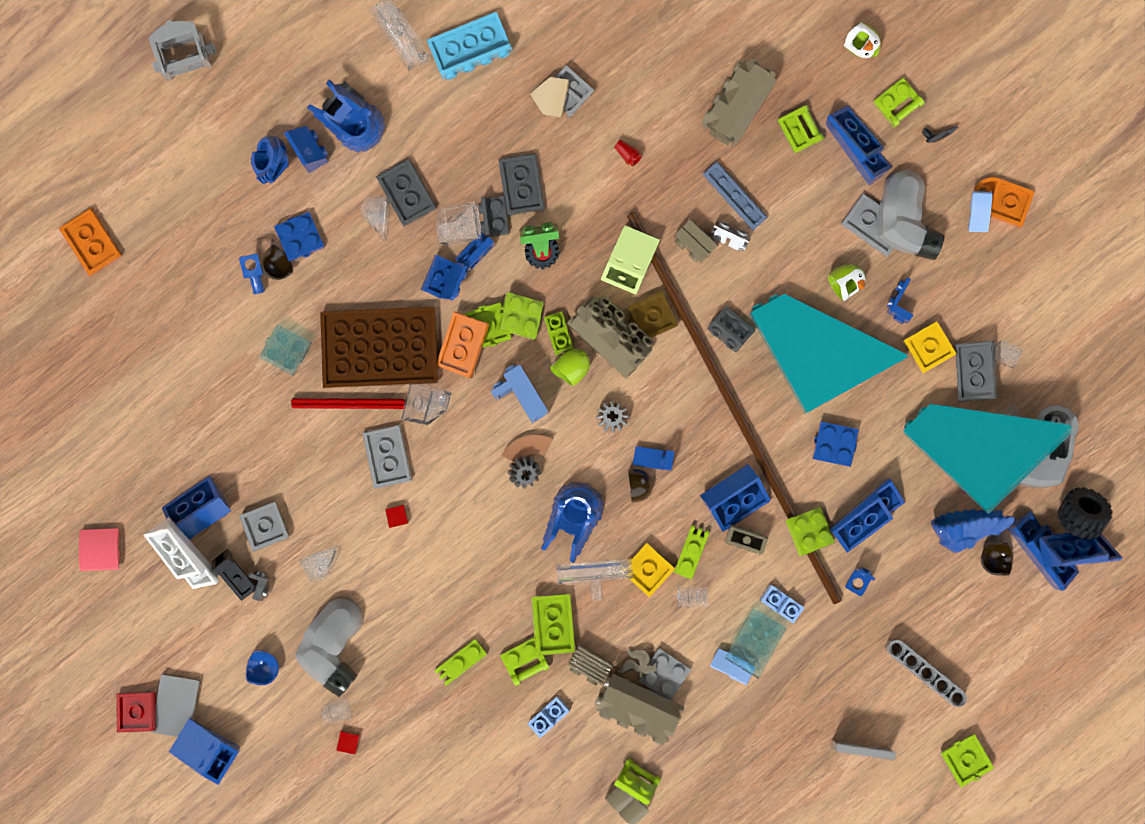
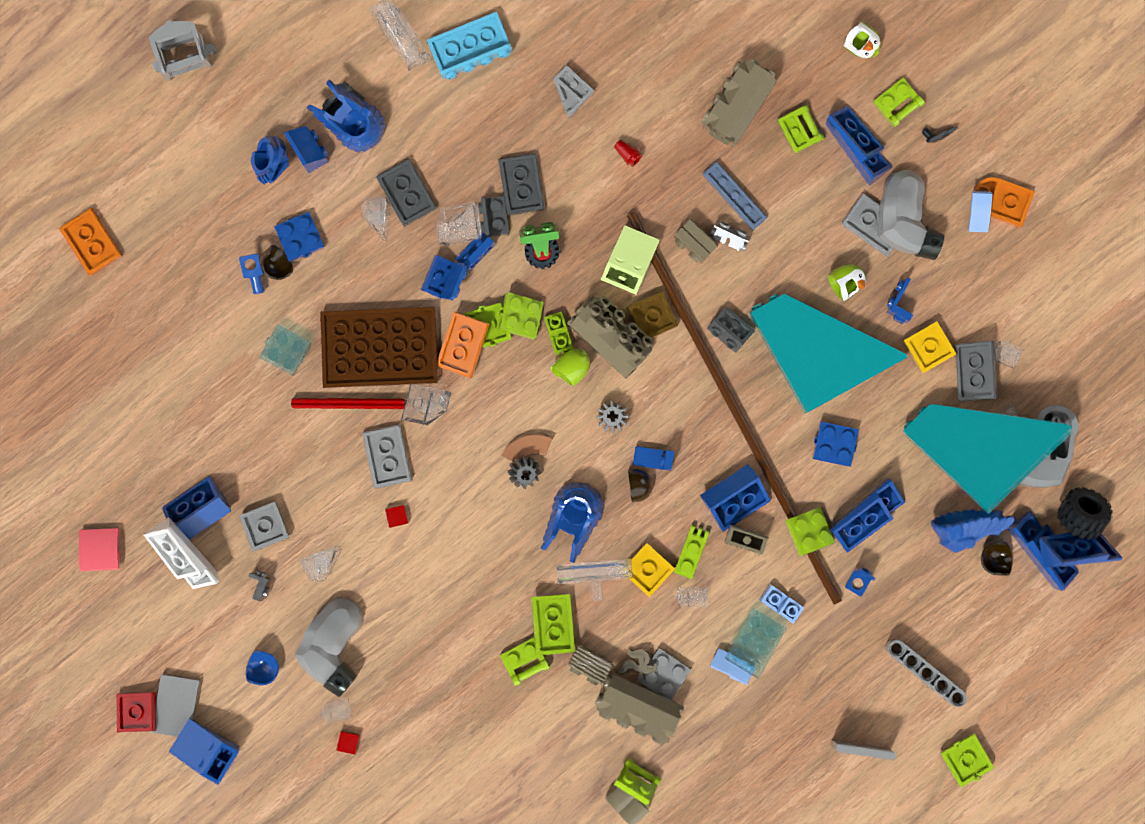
black bracket [212,549,256,601] -> none
lime hinge [434,639,487,686] -> none
medium blue brick [491,364,549,423] -> none
light blue slope [527,696,571,738] -> none
tan slope [530,77,570,118] -> none

